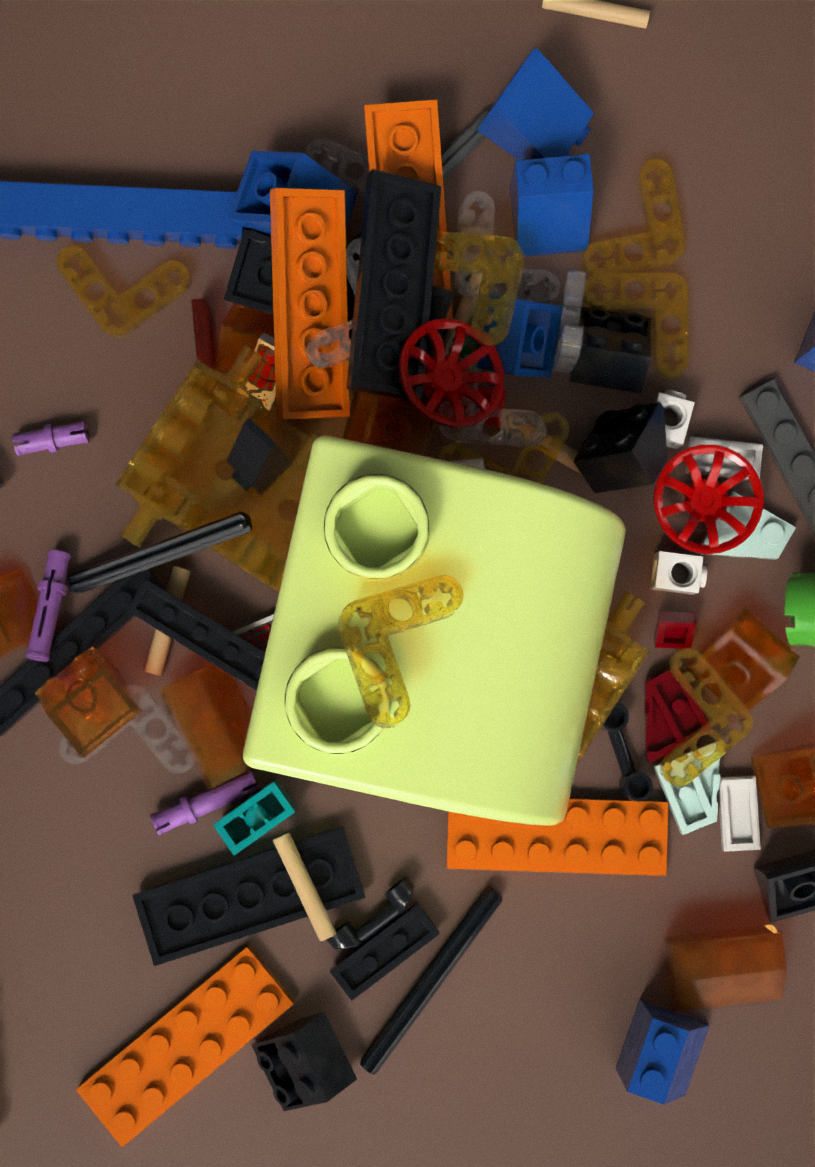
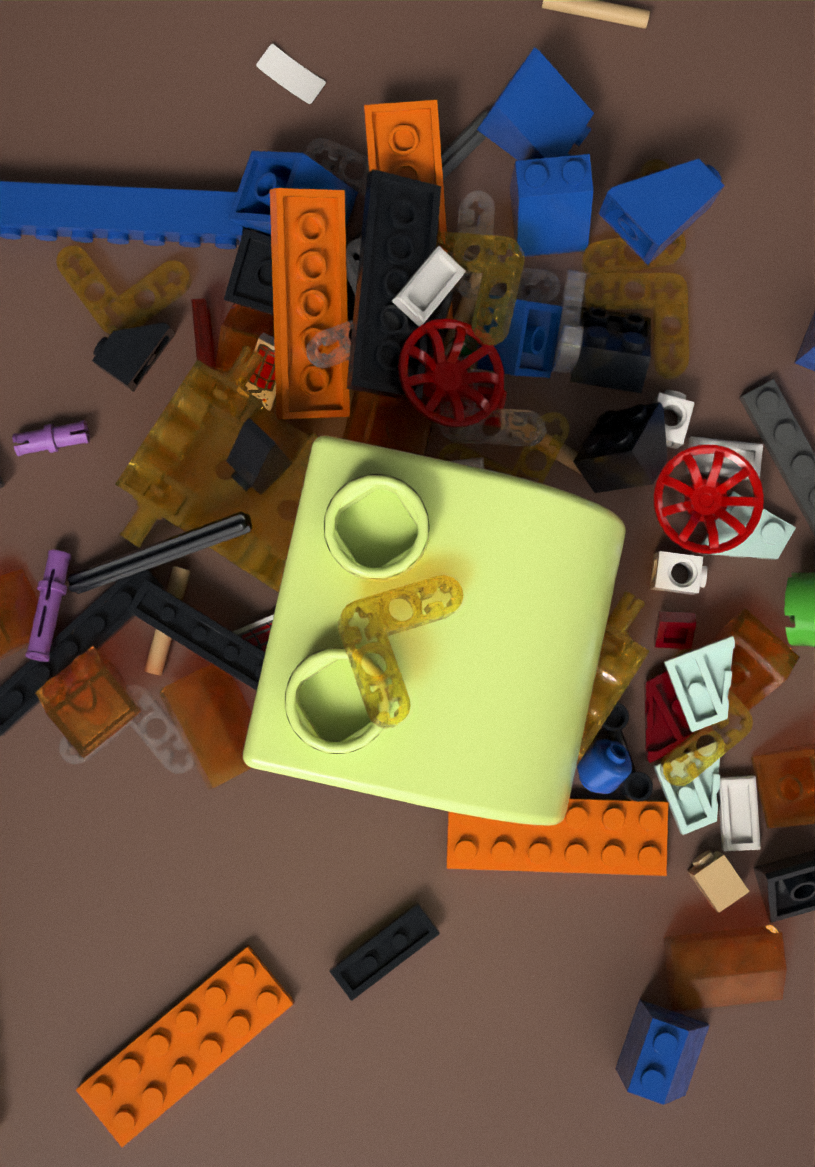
black plate [132,826,366,966] -> none
medium lavender pin [150,769,261,836] -> none
teal brick [213,778,298,855] -> none
black slope [252,1012,357,1111] -> none
tan piece [273,832,336,942] -> none
black bar [326,876,414,950] -> none
black axle [360,887,503,1075] -> none
none -> black slope [92,323,175,392]
none -> white sticker [256,44,326,104]
none -> white tile [392,246,466,326]
none -> blue head [577,739,632,794]
none -> blue slope [598,158,725,265]
none -> light aqua wing [664,636,735,732]
none -> tan brick [688,850,750,912]

